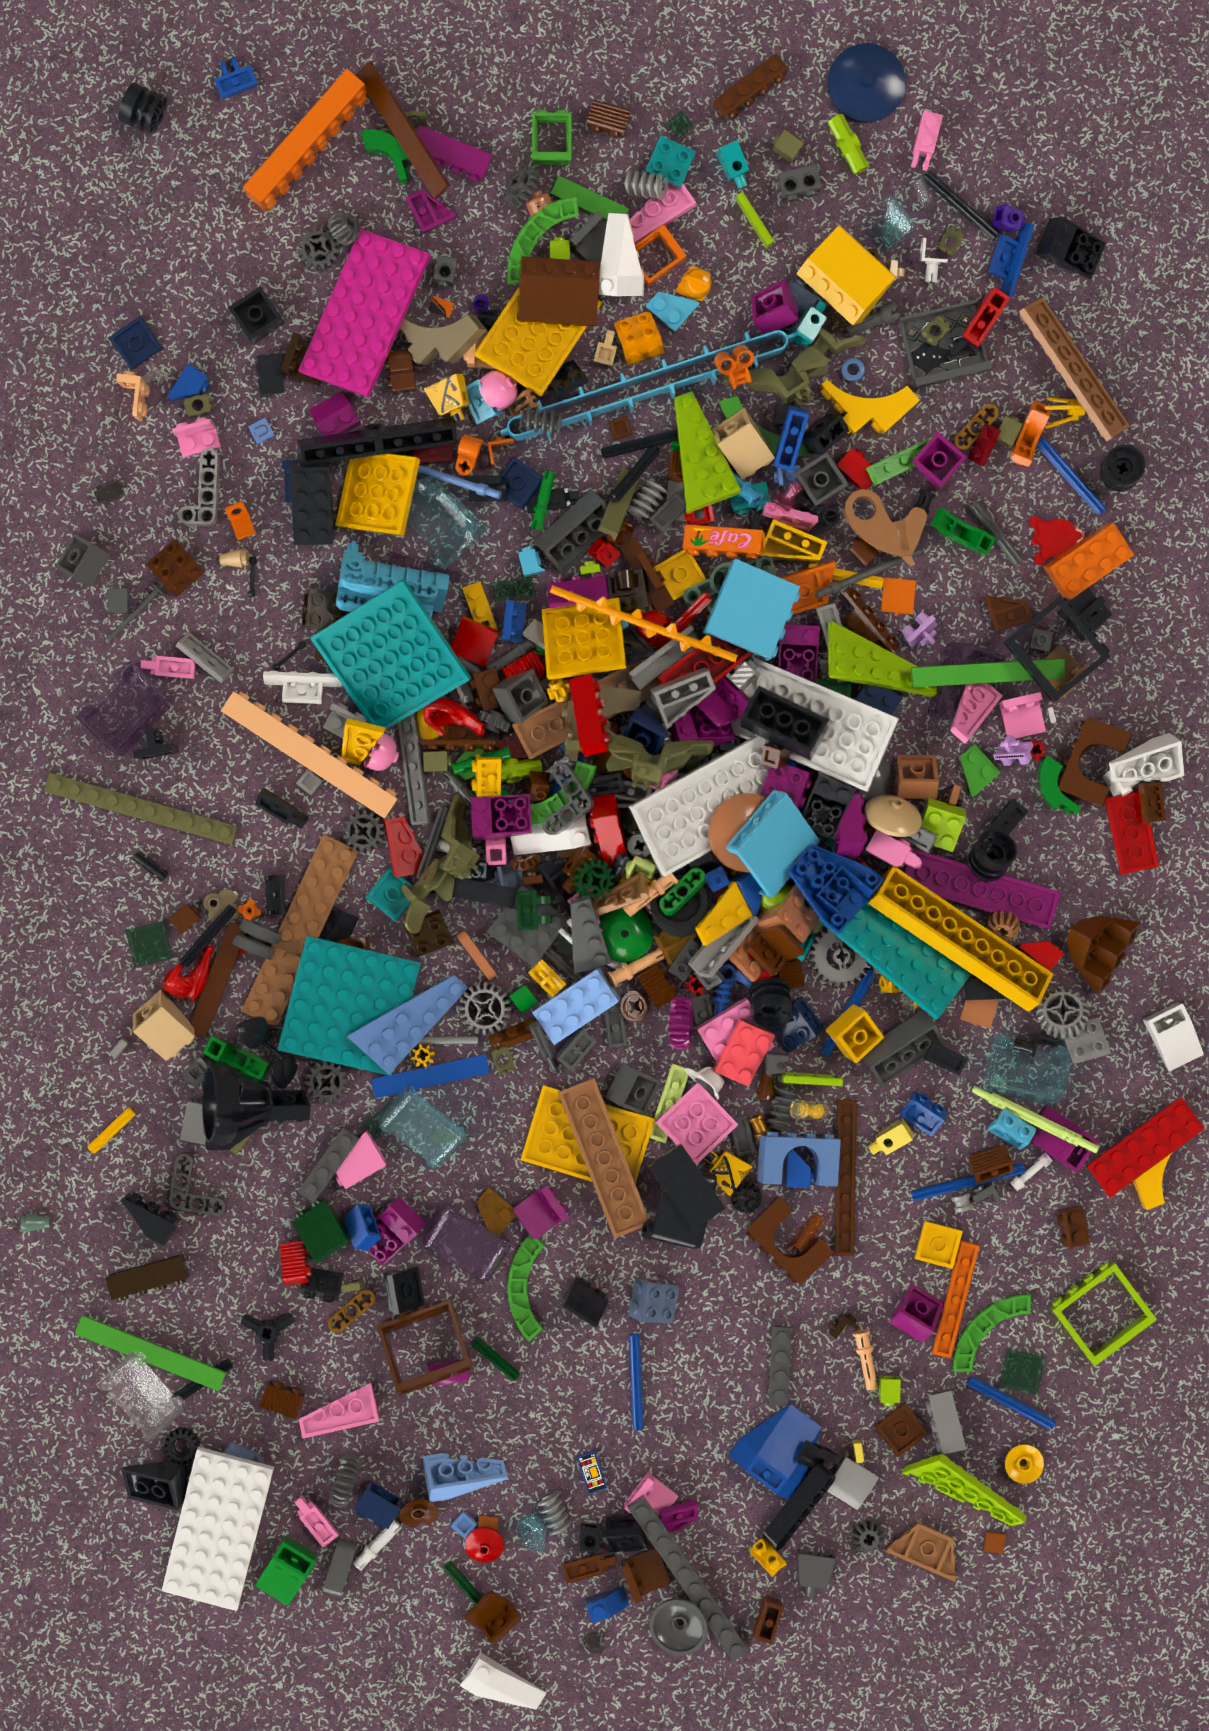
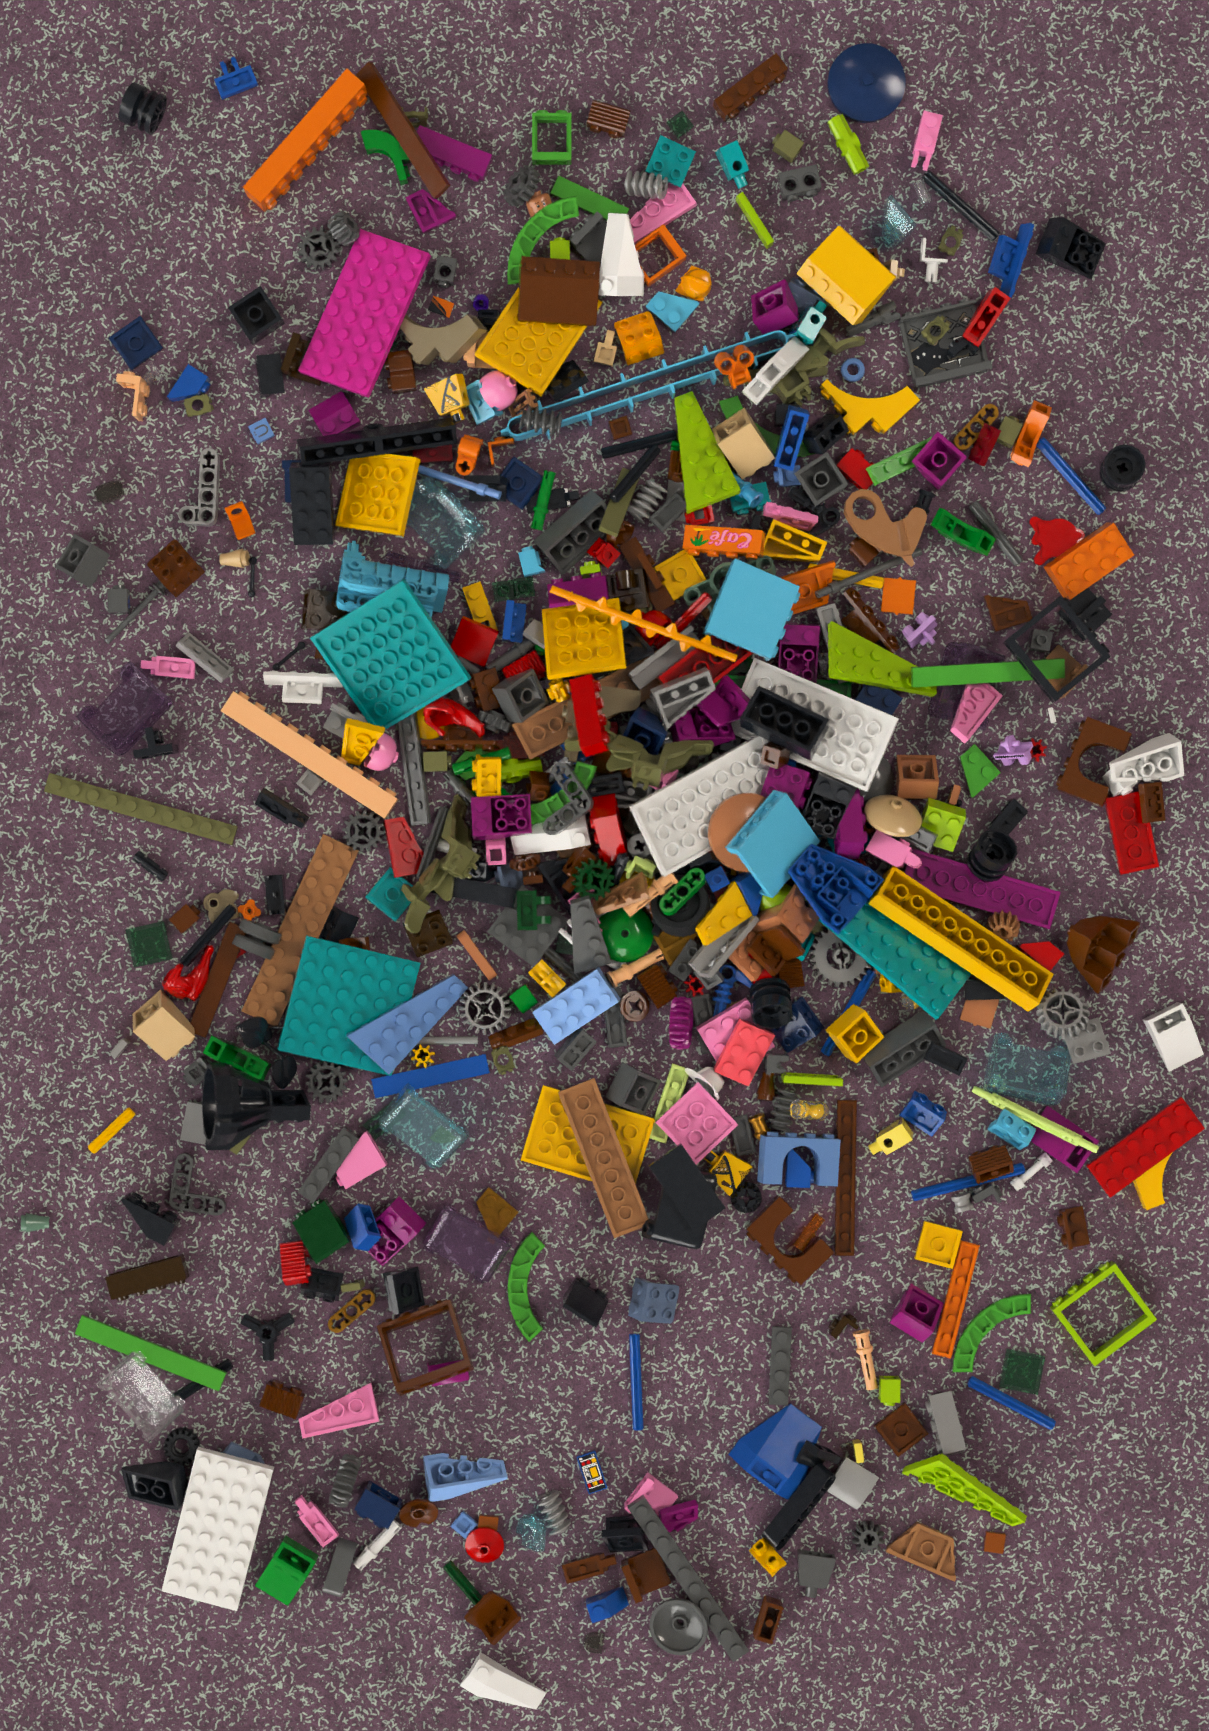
bright pink bracket [172,417,221,458] -> none
dark green axle [471,1337,520,1381] -> none
magenta bracket [513,1186,570,1239] -> none
dark grey axle [529,1021,558,1072] -> none
black brick [579,1523,600,1555] -> none
light grey brick [726,659,760,690] -> none
clear pink bracket [772,481,802,512] -> none
dark purple brick [992,204,1025,232] -> none
bright pink bracket [999,692,1046,739] -> none
yellow dish [1005,1444,1044,1484] -> none
black bracket [1013,1033,1059,1064] -> none
medium nougat plate [1019,298,1130,442] -> none
green arch [1037,755,1081,815] -> none
yellow plant [1044,397,1085,429] -> none
none -> white slope [742,336,809,405]

